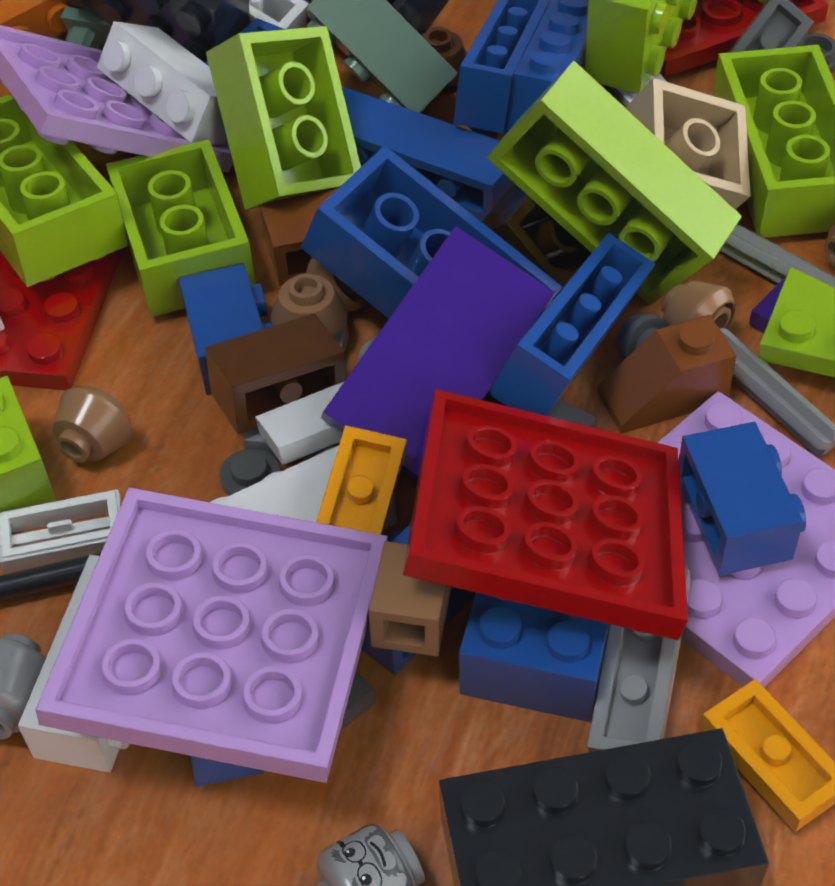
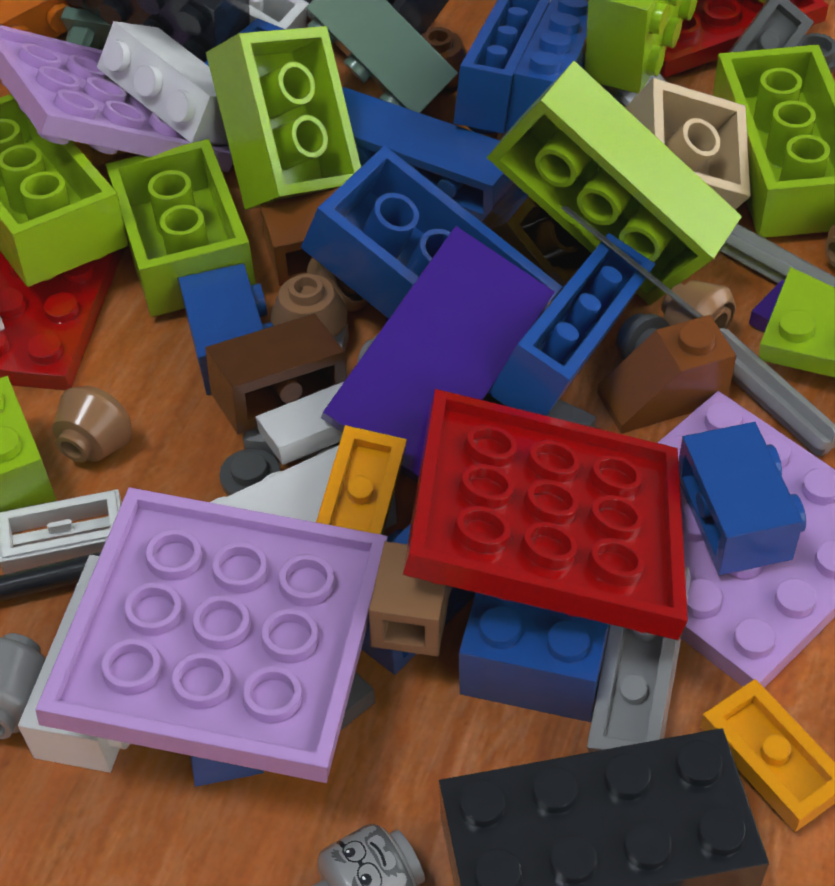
none -> dark grey piece [561,206,703,318]

